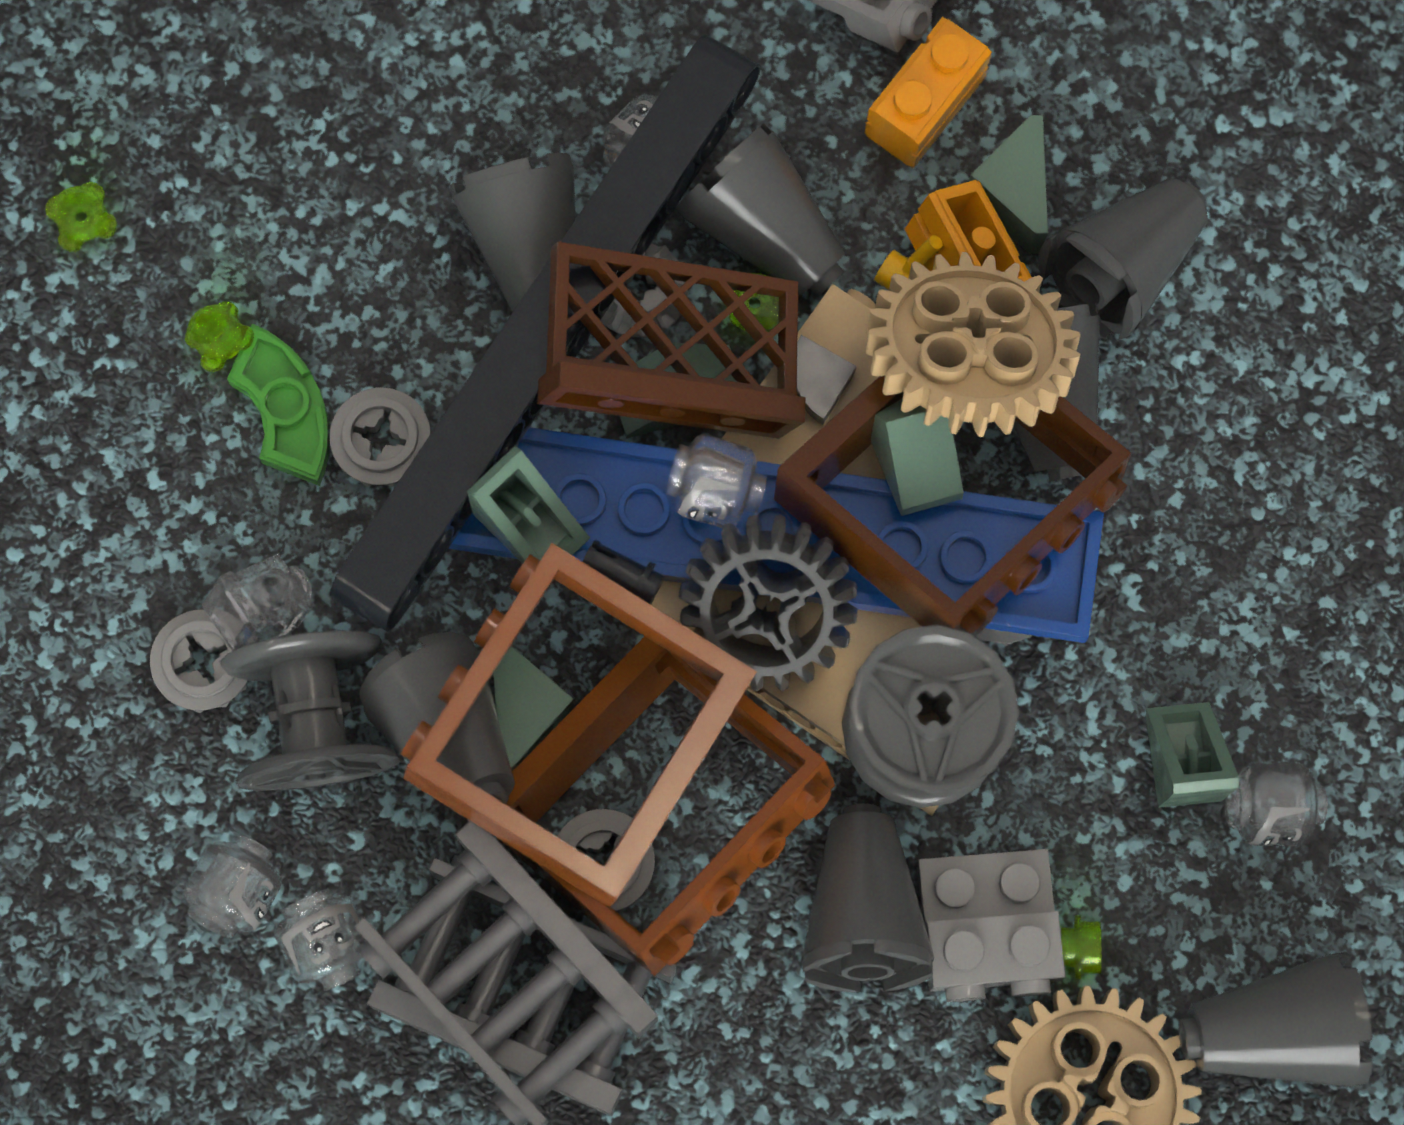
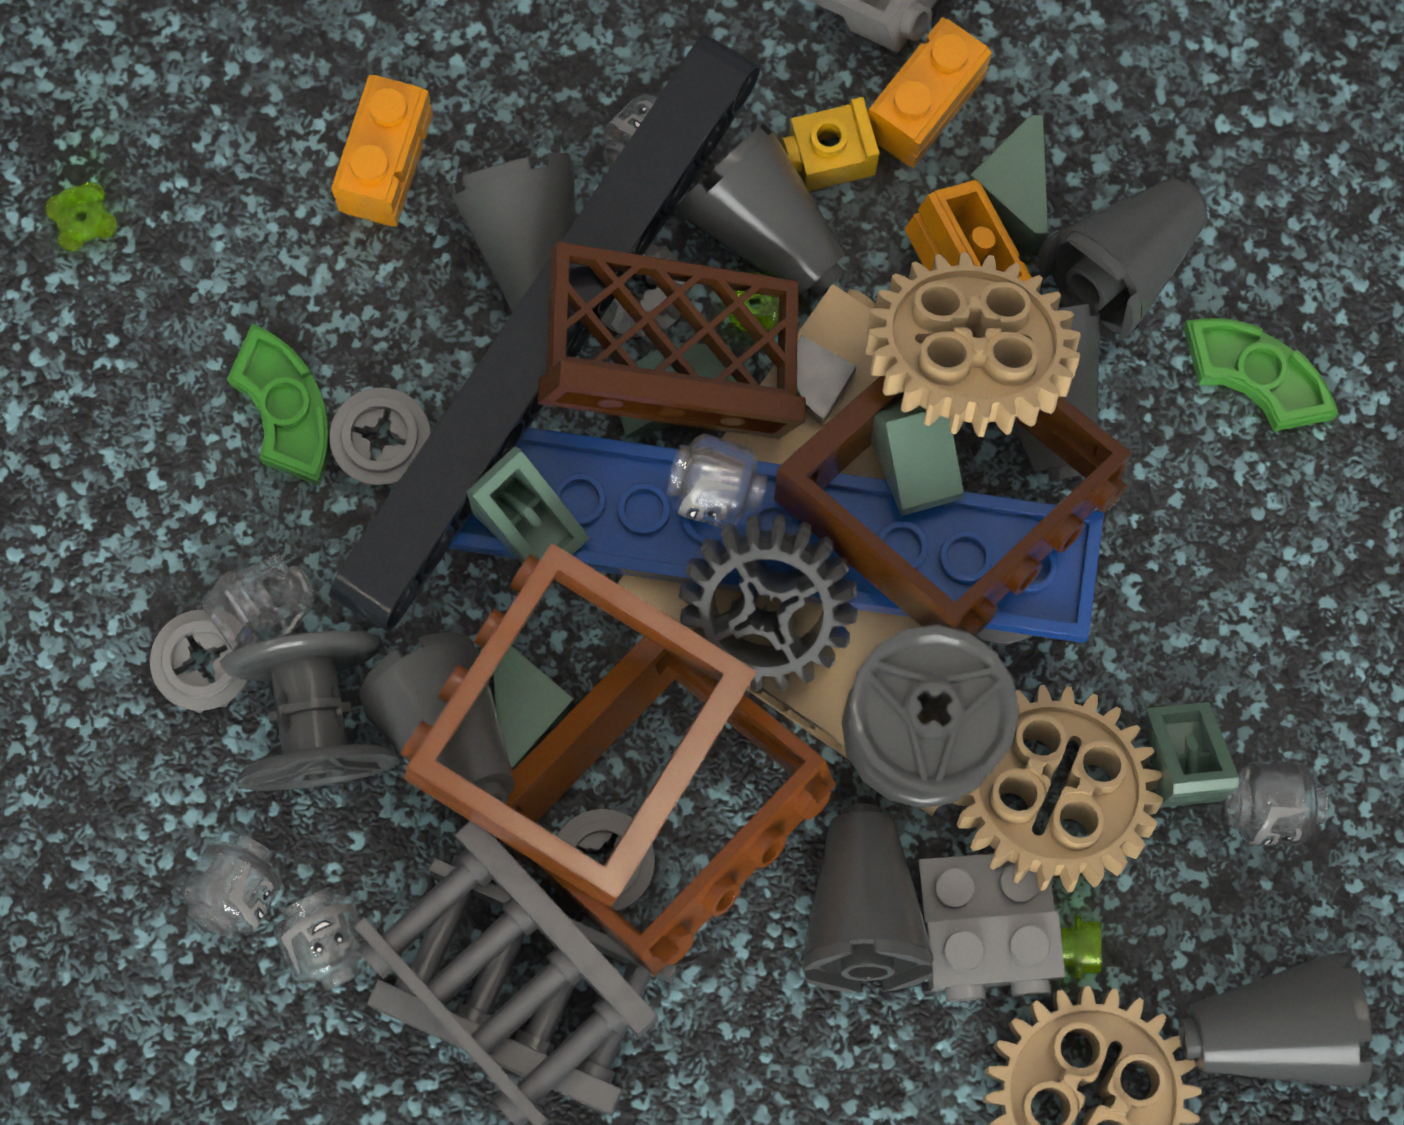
clear neon green plate [185,301,254,372] -> none
black pin [582,539,665,605] -> none
yellow hand [874,235,943,290] -> none
none -> light orange brick [331,75,433,227]
none -> yellow brick [781,97,879,191]
none -> tan gear [952,685,1163,892]
none -> bright green tile [1183,318,1339,432]

